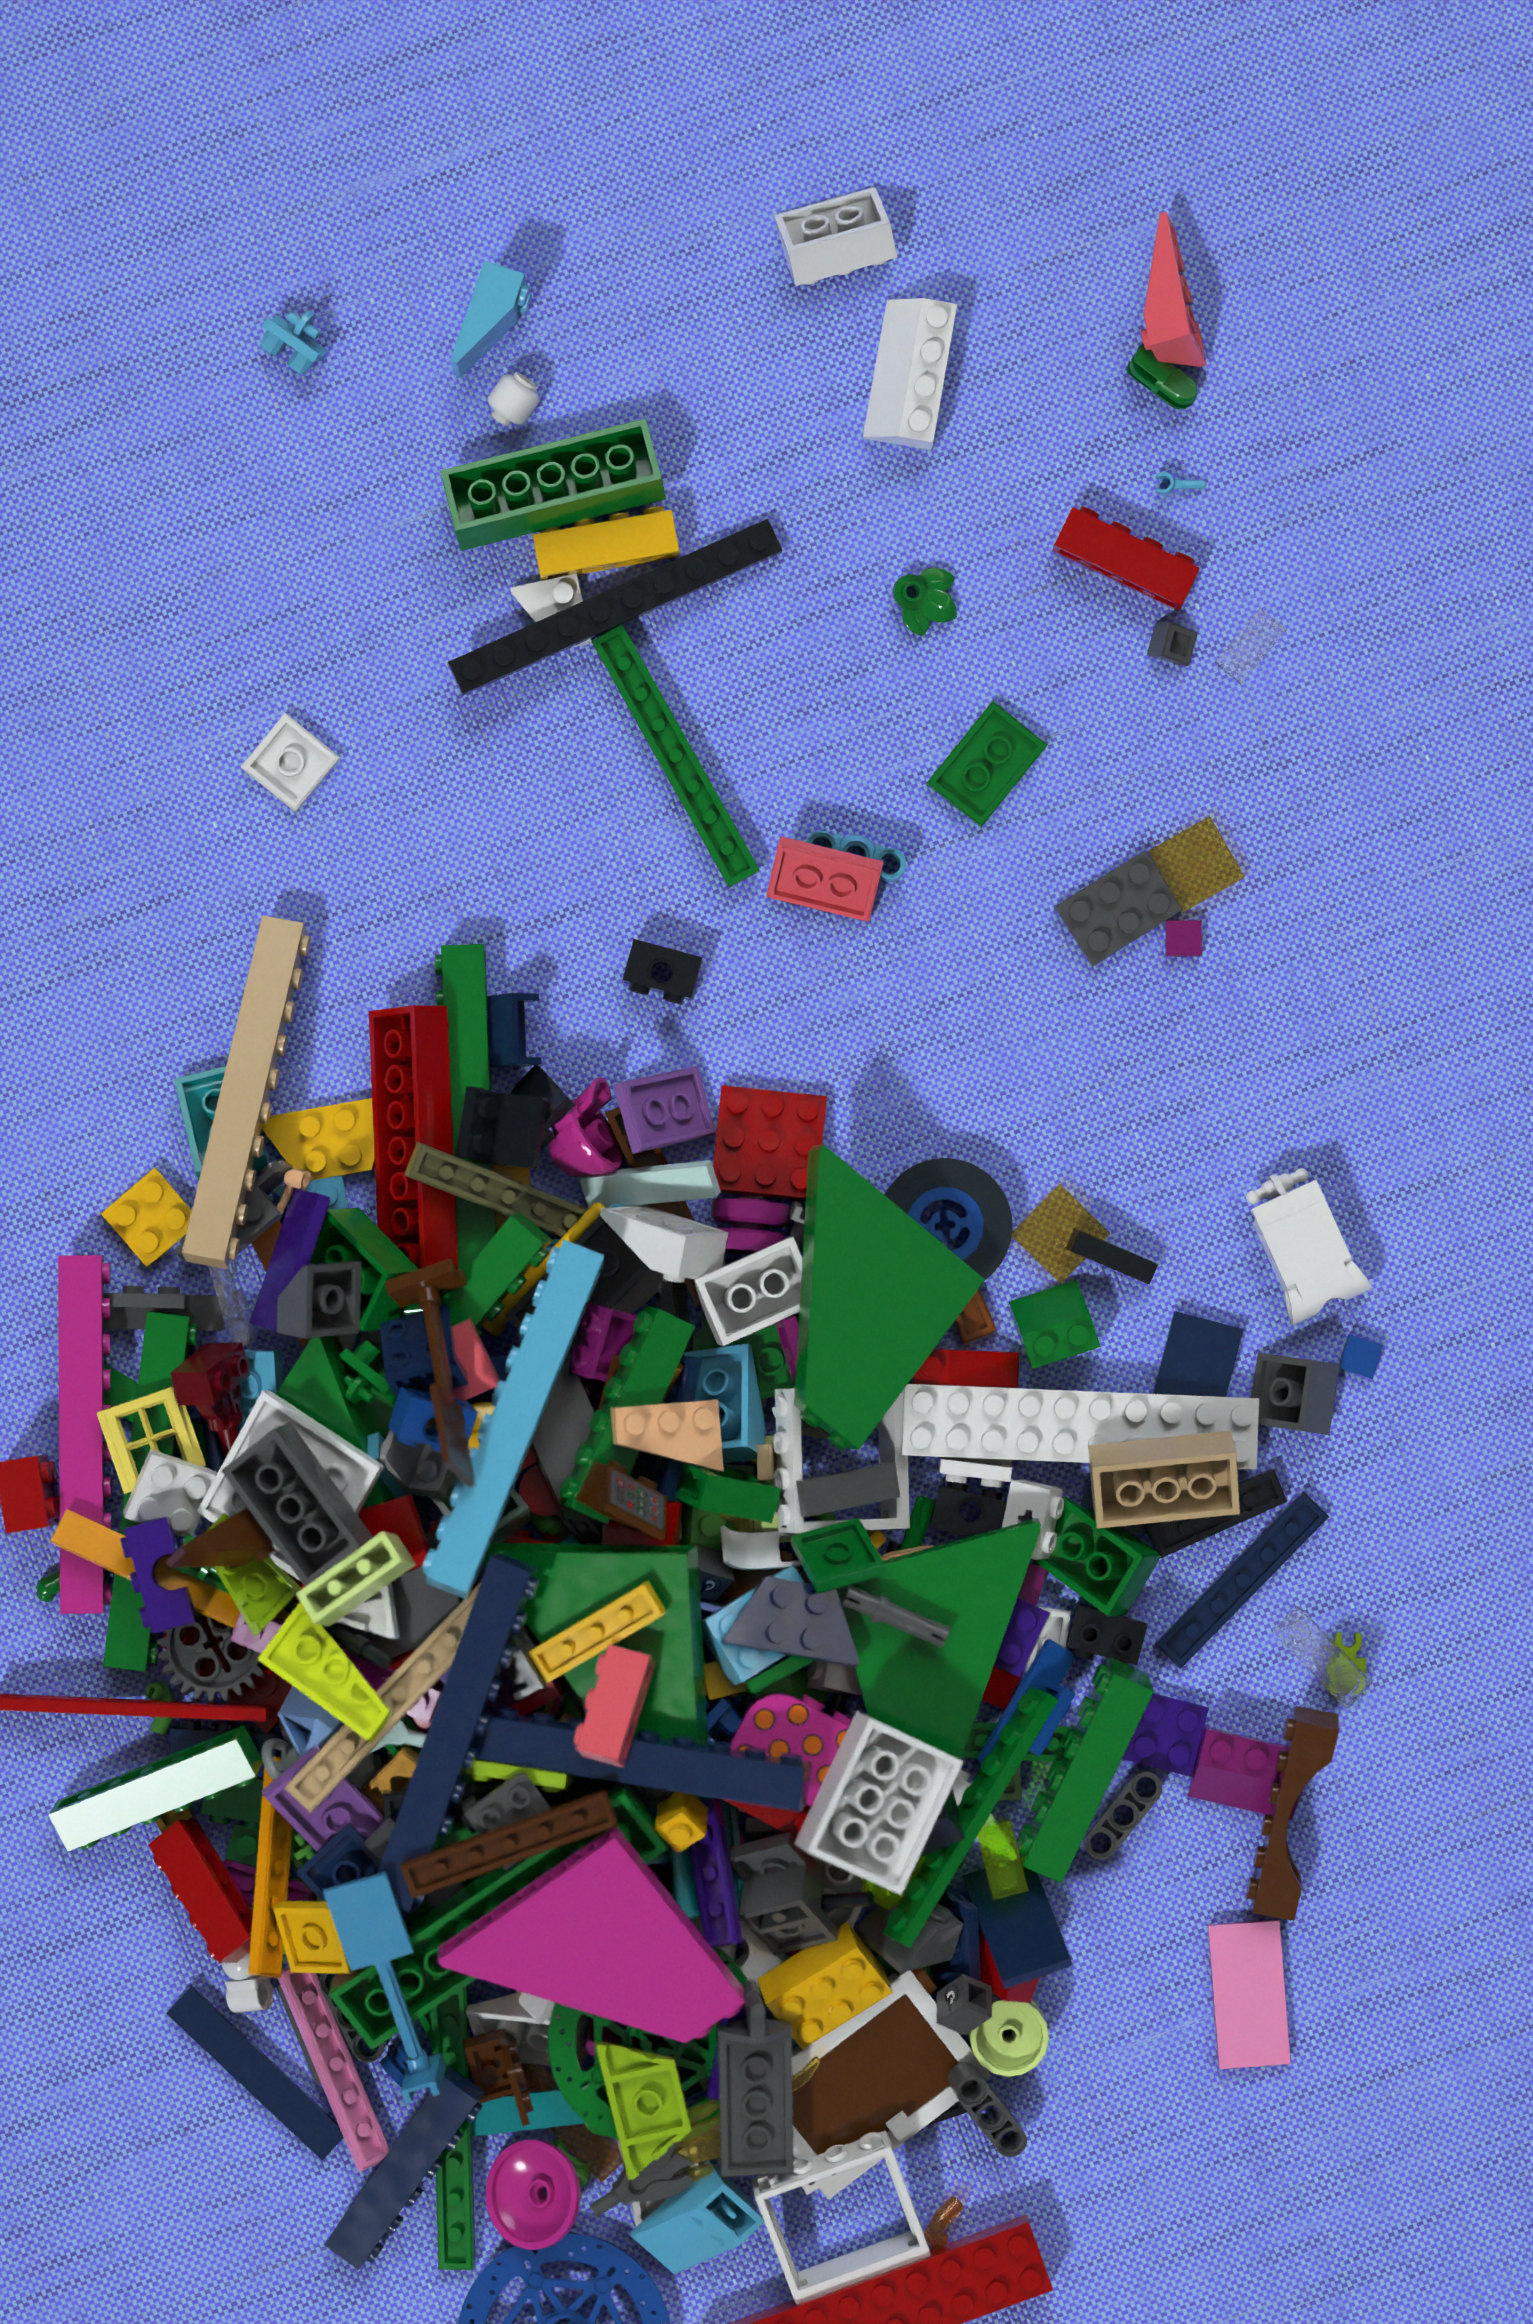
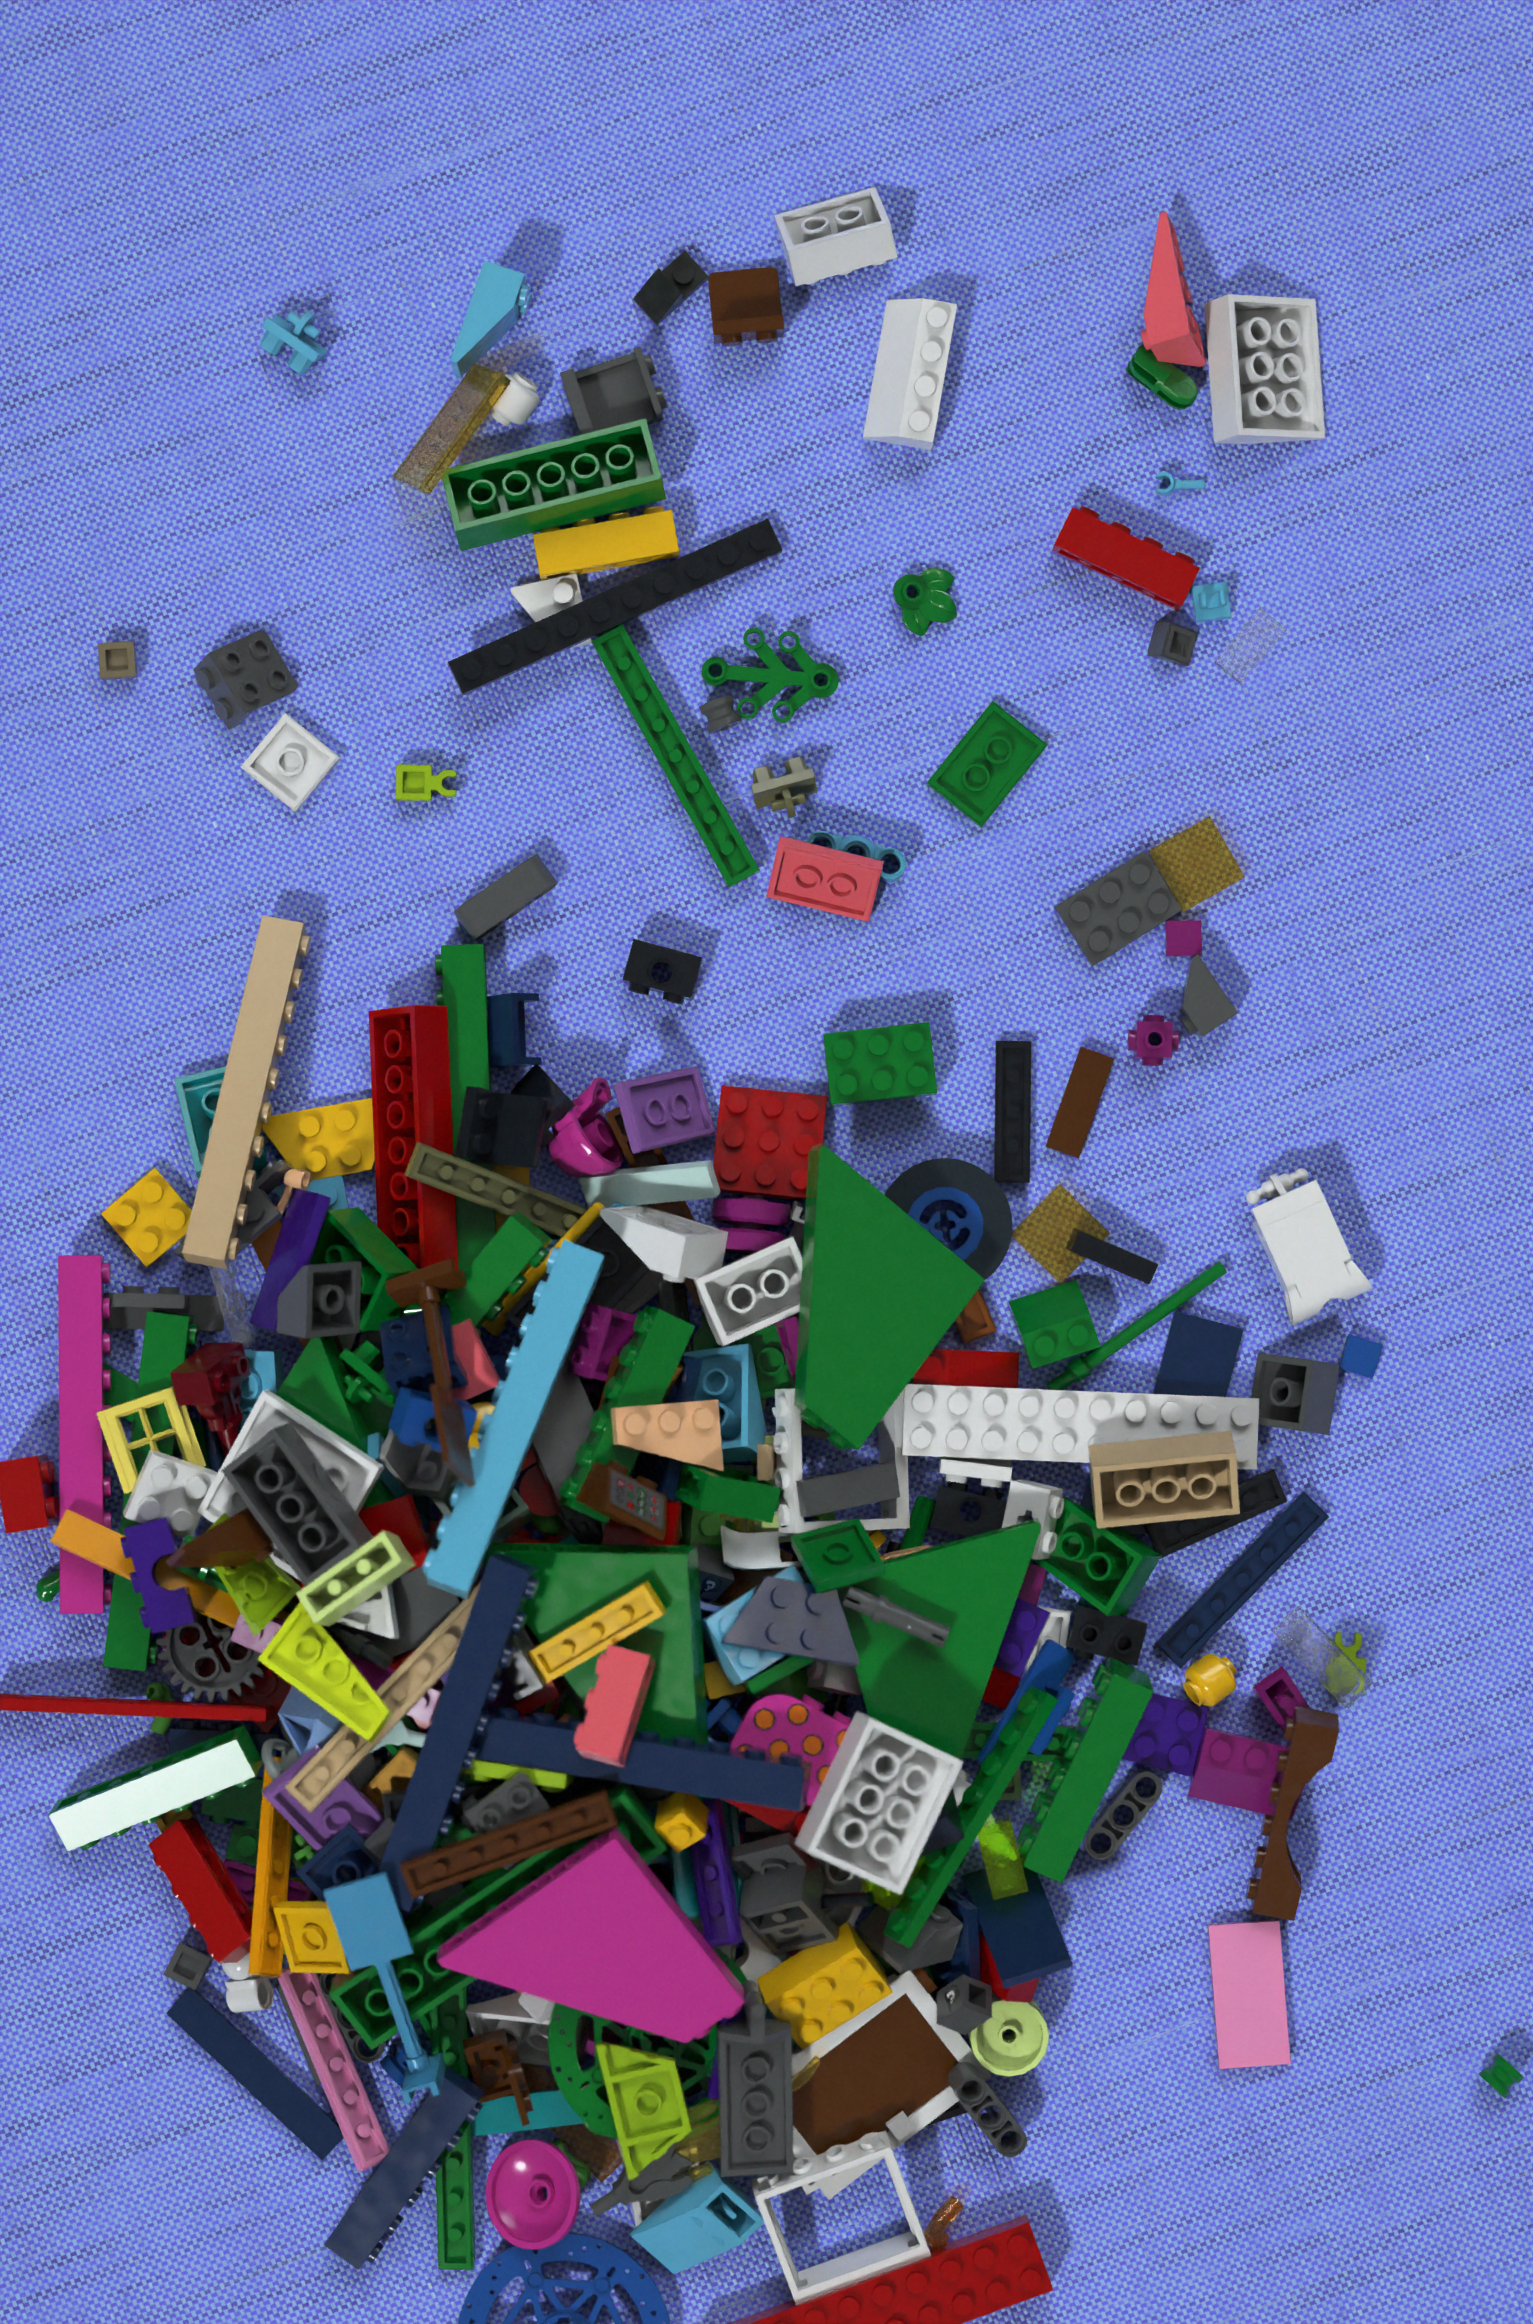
none -> dark tan plate [98,641,137,680]
none -> dark grey plate [163,1941,212,1990]
none -> dark grey bracket [193,630,297,730]
none -> clear yellow tile [392,363,511,495]
none -> lime plate [395,764,457,802]
none -> dark grey beam [454,854,558,942]
none -> dark grey panel [560,347,667,435]
none -> pearl dark grey slope [633,251,709,326]
none -> dark grey wheel [699,695,742,734]
none -> green plant [701,628,839,724]
none -> reddish brown bracket [708,267,784,347]
none -> olive hips [751,756,818,818]
none -> green brick [823,1022,937,1107]
none -> black tile [994,1041,1031,1183]
none -> reddish brown tile [1045,1047,1114,1159]
none -> green bar [1046,1261,1227,1390]
none -> magenta brick [1127,1015,1179,1066]
none -> dark grey slope [1179,954,1238,1039]
none -> yellow head [1183,1654,1237,1707]
none -> medium azure tile [1191,582,1231,623]
none -> white slope [1204,294,1325,444]
none -> magenta slope [1252,1666,1311,1731]
none -> green wheel [1479,2053,1525,2099]

